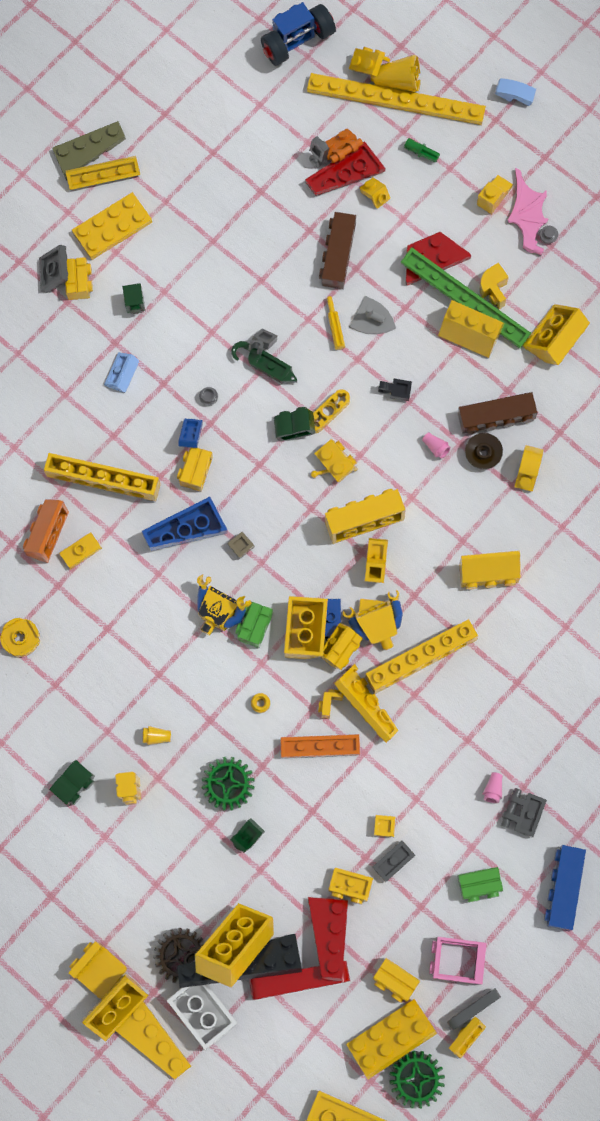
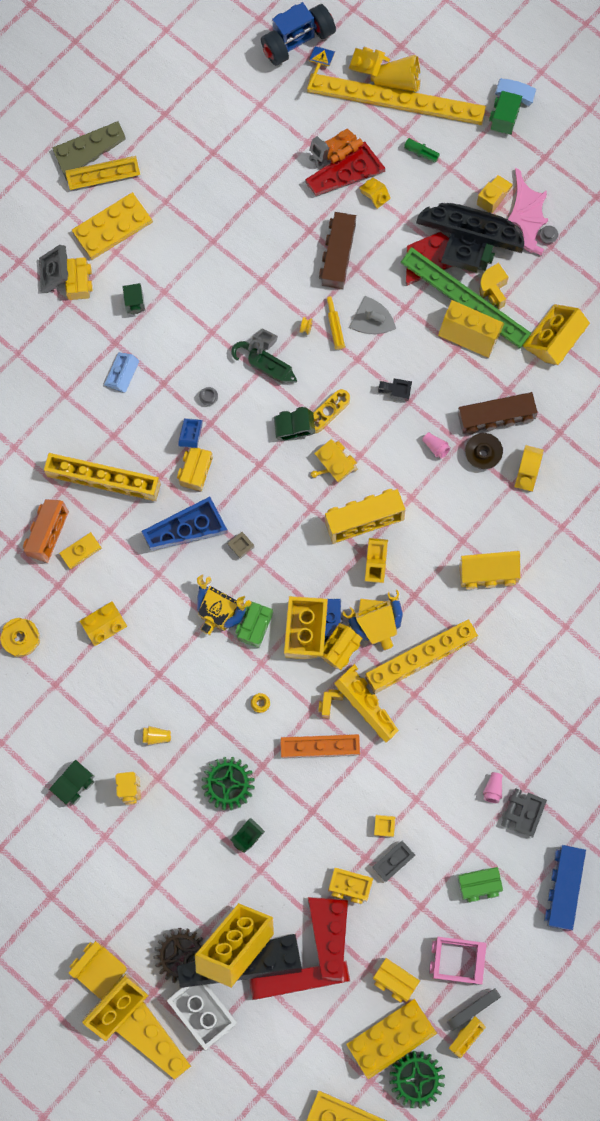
none -> yellow bracket [79,601,127,646]
none -> yellow bush [300,317,313,335]
none -> piece [307,46,335,90]
none -> black plate [416,203,524,273]
none -> dark green bracket [478,244,495,271]
none -> green brick [489,91,523,135]

